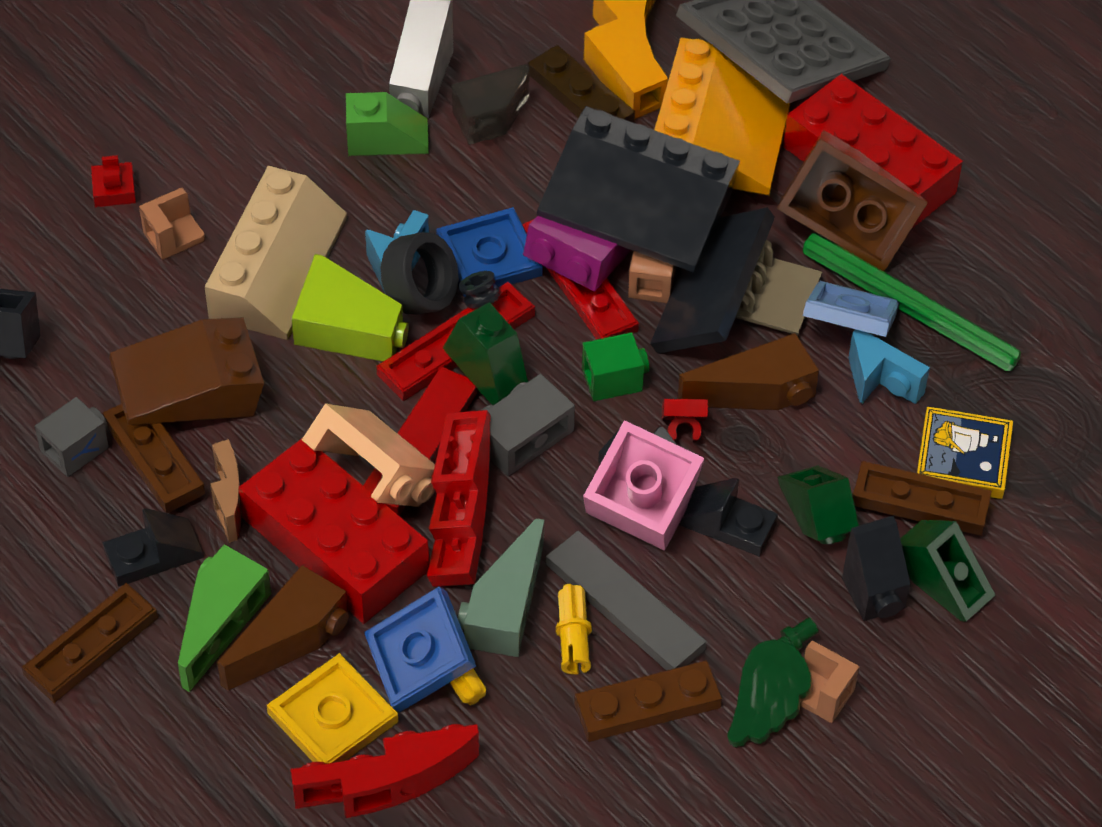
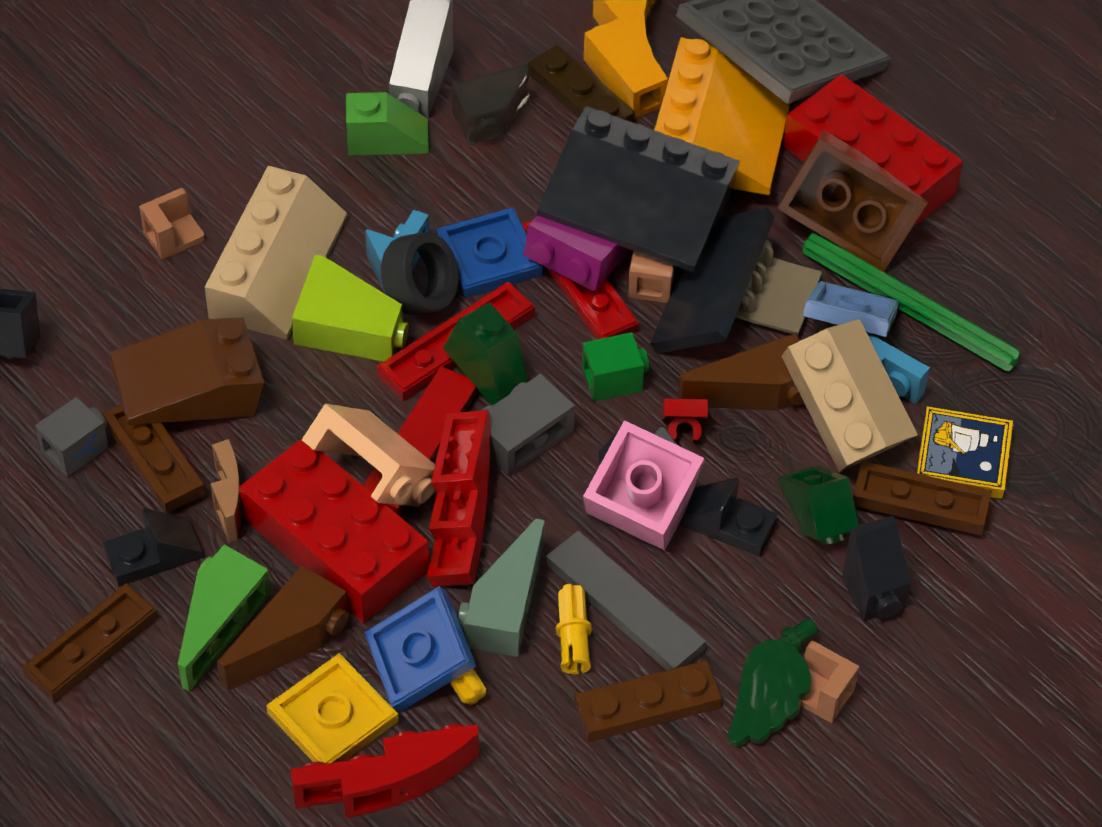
red tile [91,155,136,207] -> none
black bush [459,271,501,309] -> none
dark green slope [900,520,995,621] -> none
none -> tan slope [781,319,918,473]

